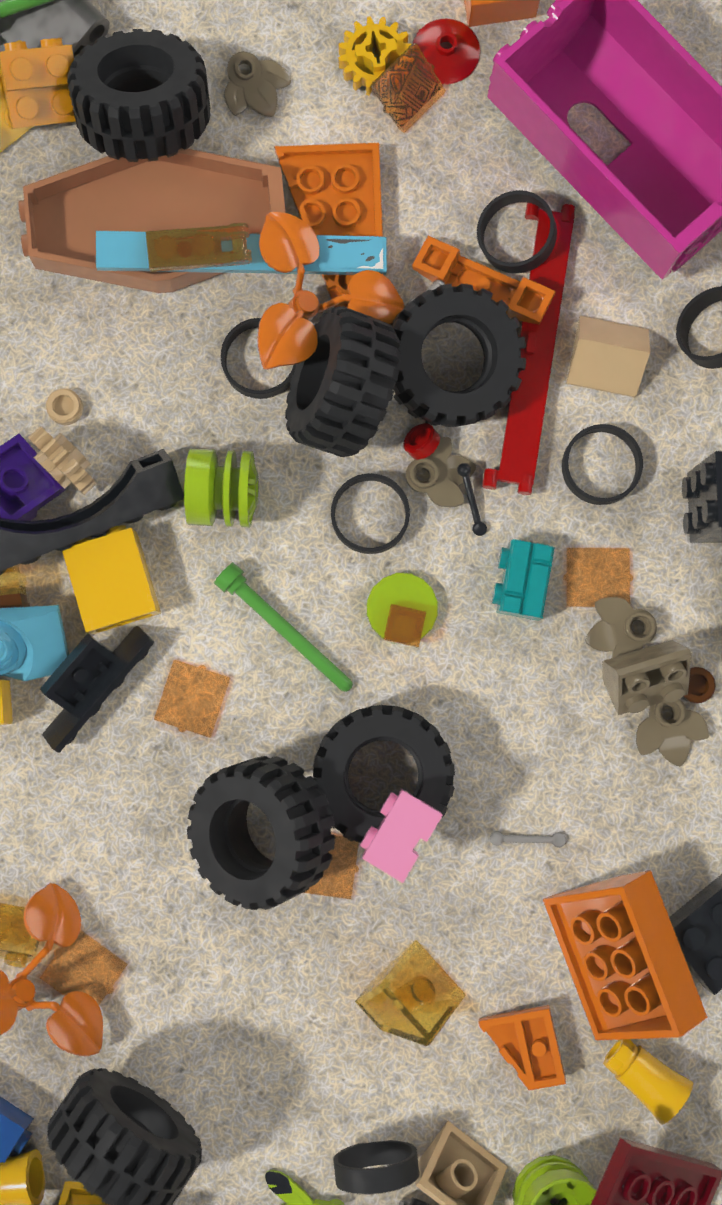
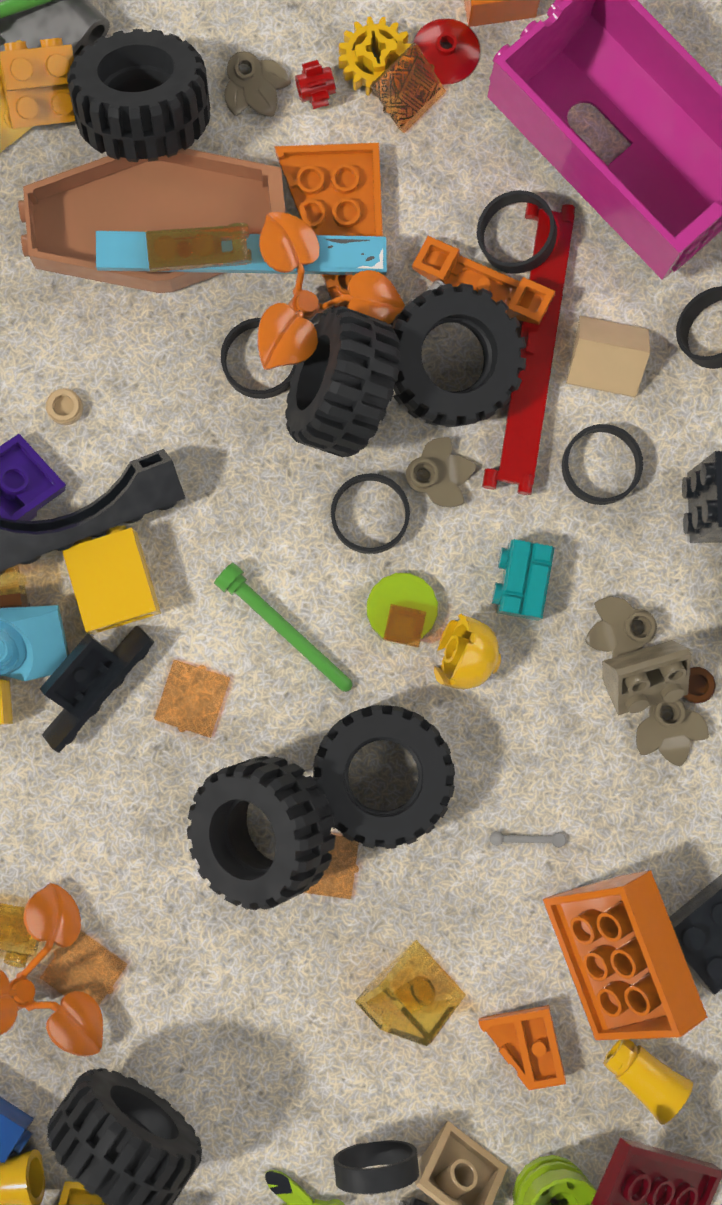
tan gear [28,426,97,495] -> none
lime wheel [184,449,259,528] -> none
bright pink brick [360,789,443,883] -> none
red tile [403,423,440,460] -> none
black hinge [457,463,487,536] -> none
clear orange piece [563,548,633,607] -> none
none -> red gear [295,60,336,109]
none -> yellow cylinder [434,614,501,690]

